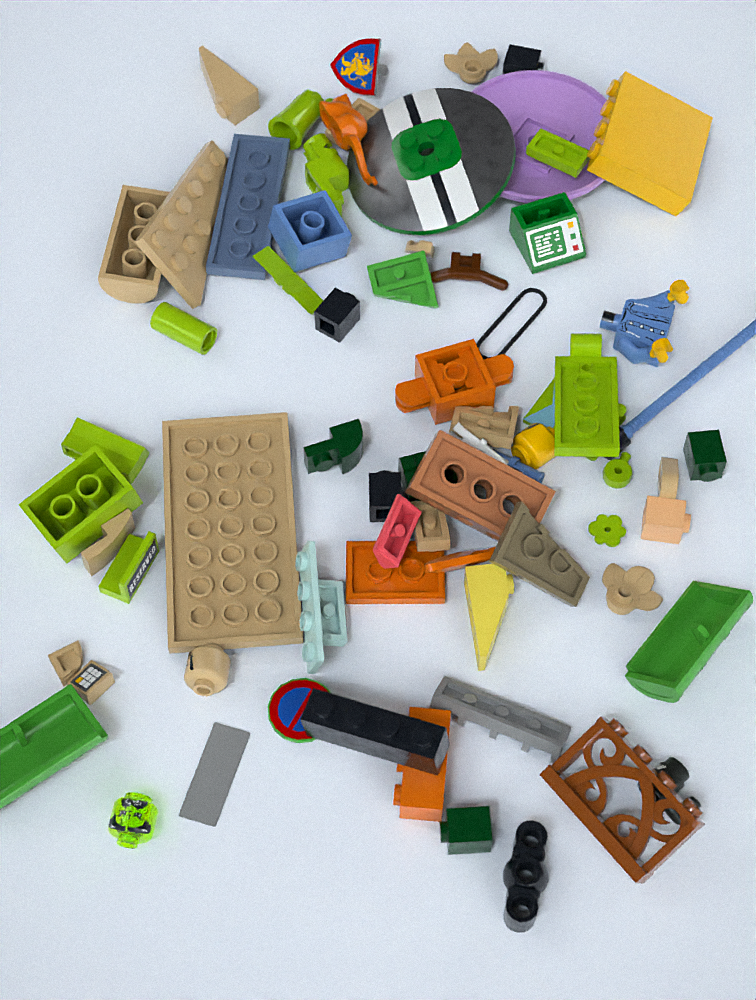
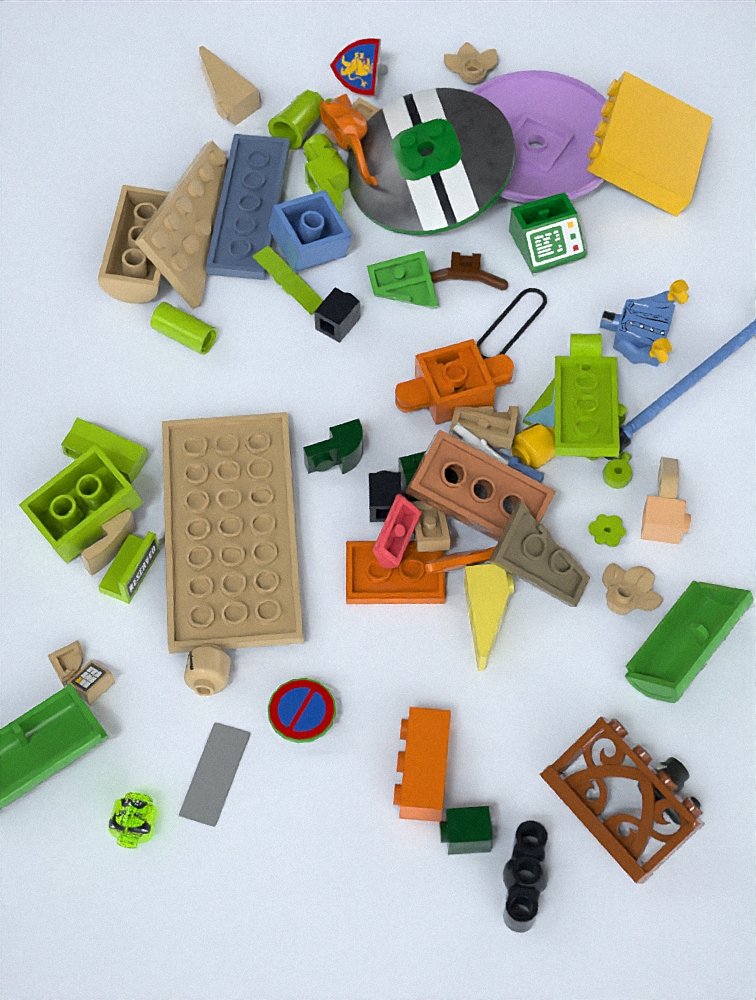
light aqua bracket [295,541,348,674] -> none
black brick [300,688,450,776] -> none
tan tile [405,240,435,258] -> none
light grey hinge [429,676,572,763] -> none
black brick [502,44,545,75] -> none
lime plate [526,128,590,178] -> none
dark green brick [683,429,727,482] -> none

